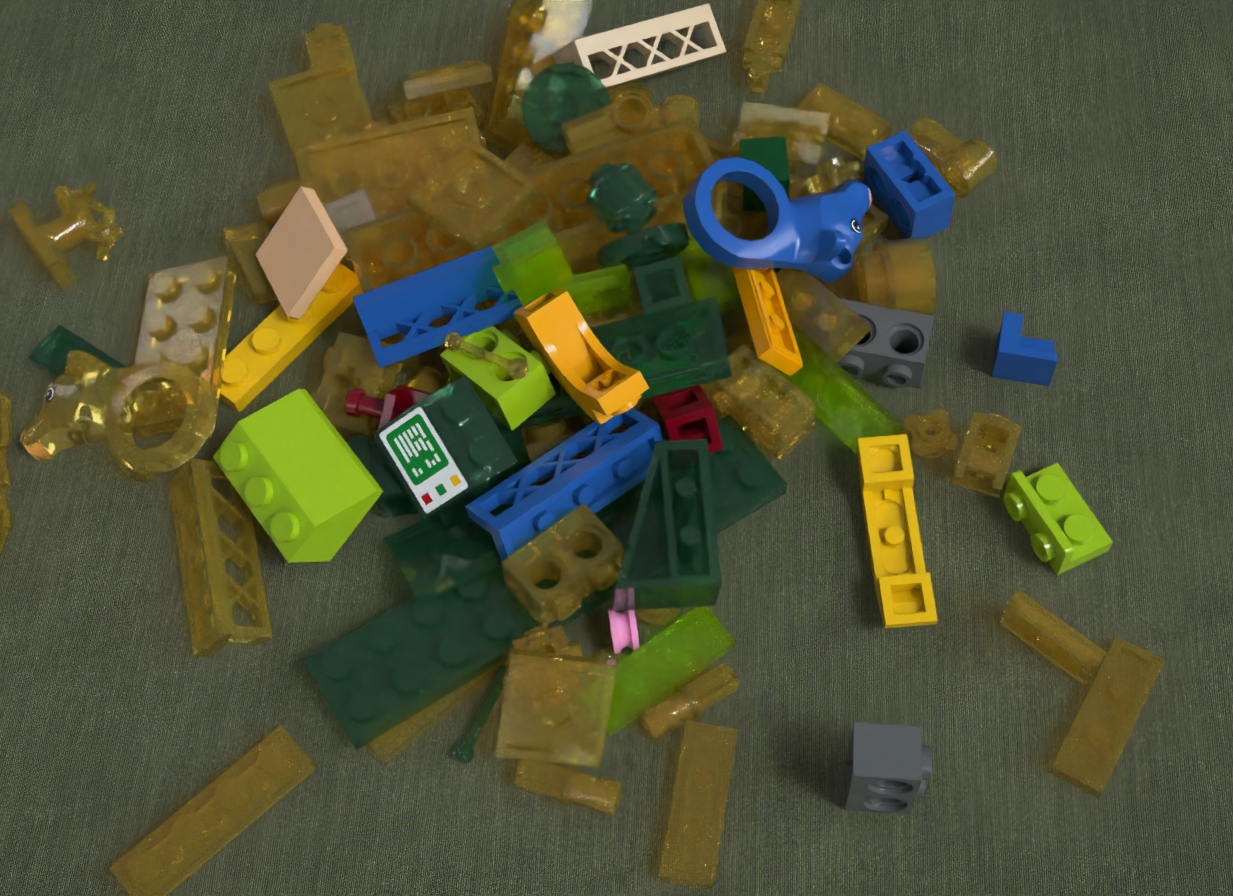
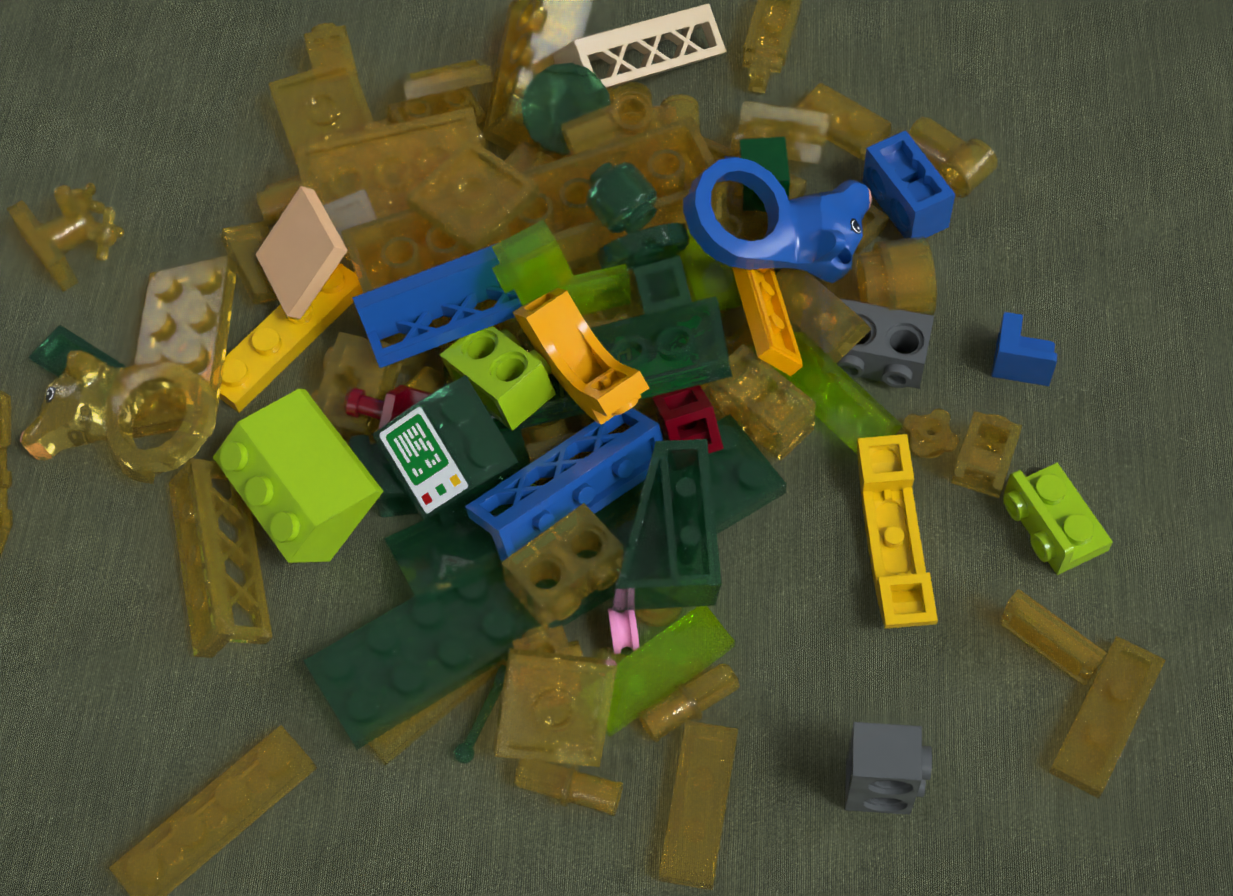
clear yellow hinge [444,332,529,380] -> none
clear yellow plate [804,156,864,195] -> none

